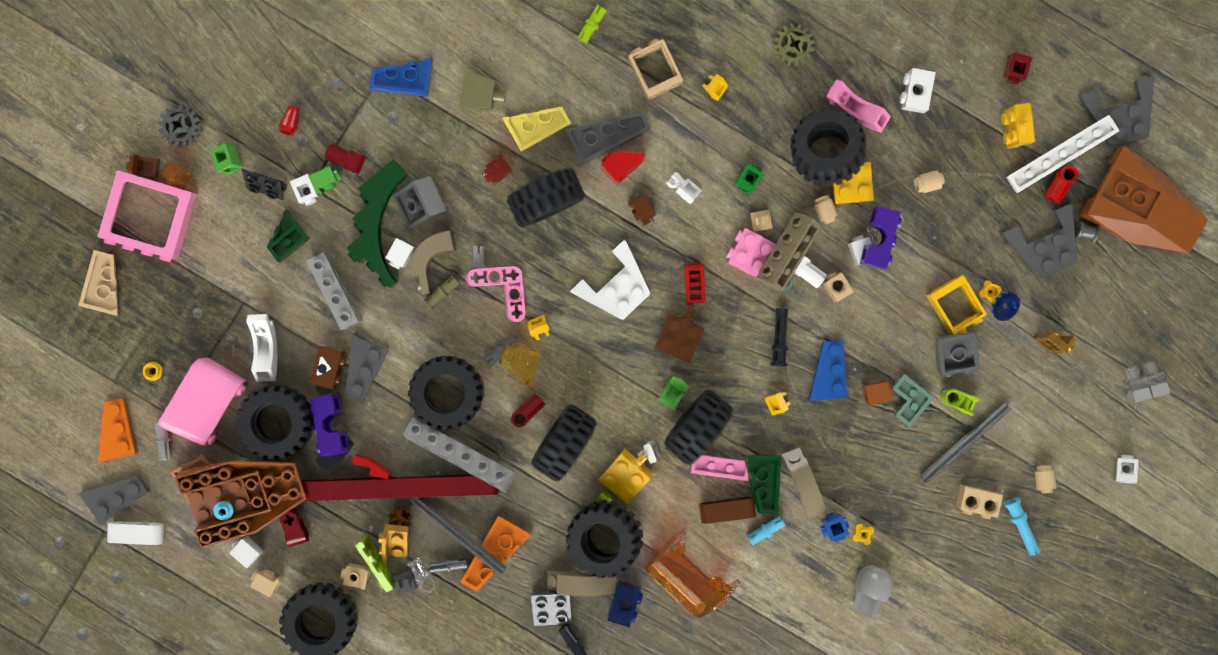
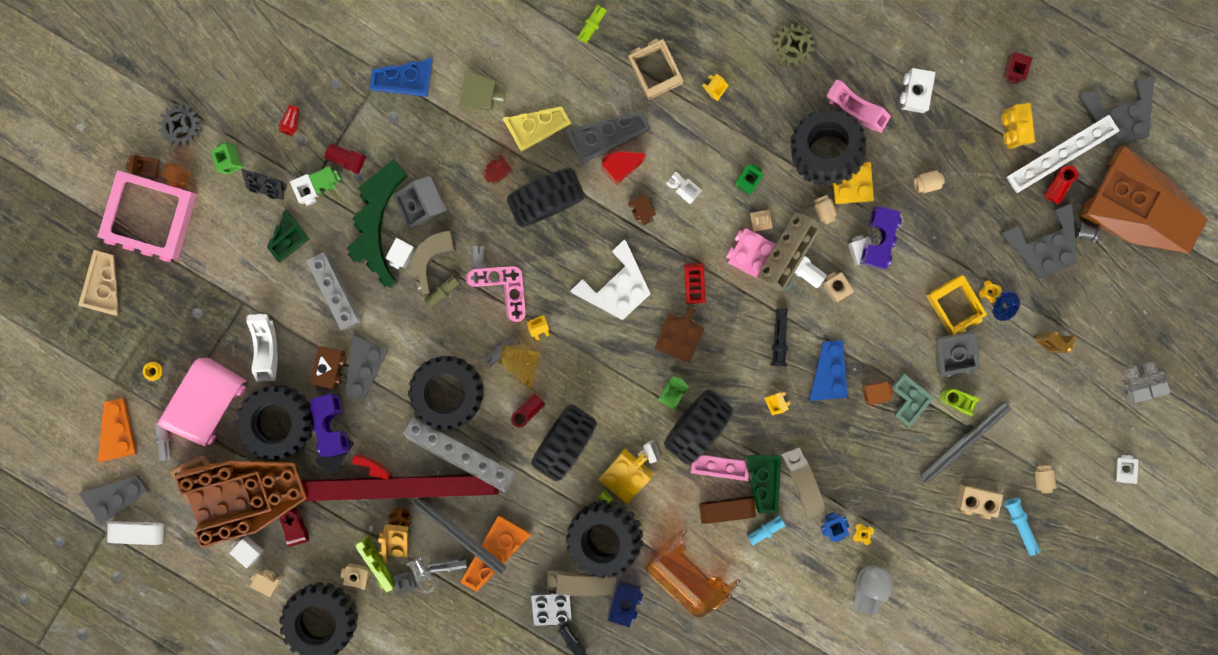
medium azure plate [213,501,234,520] -> none

